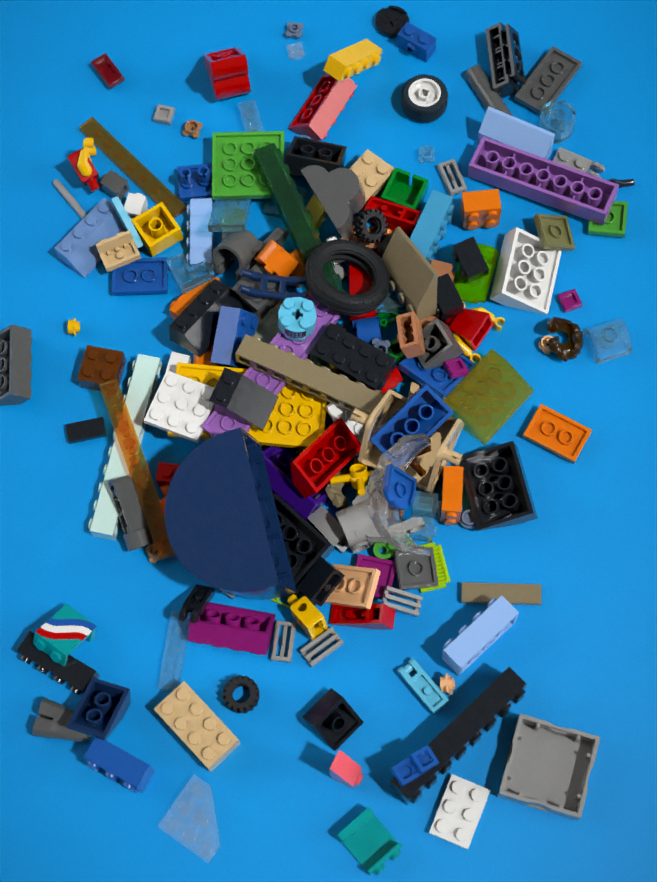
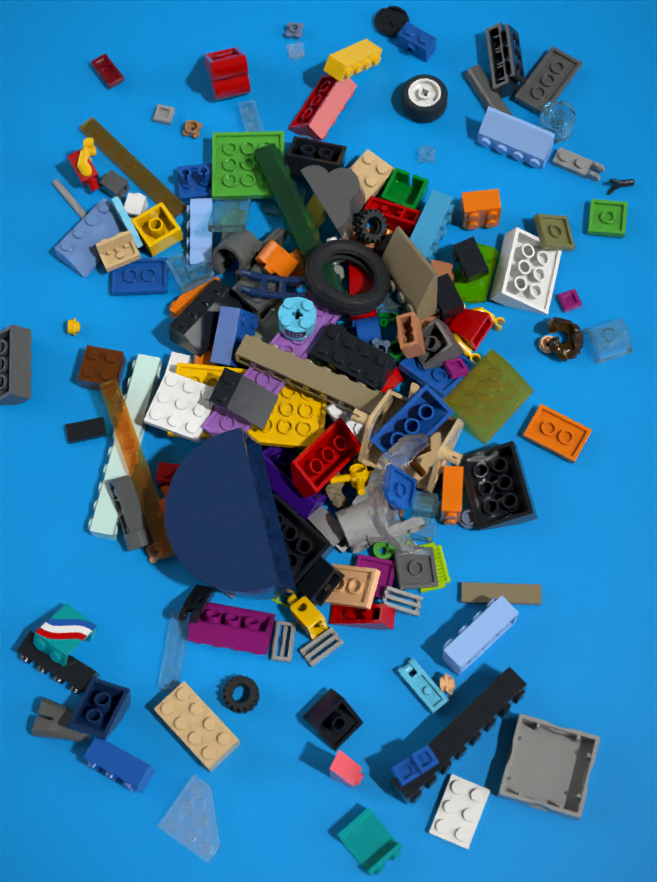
light grey tile [437,159,467,197] -> none
medium lavender brick [468,137,619,226] -> none

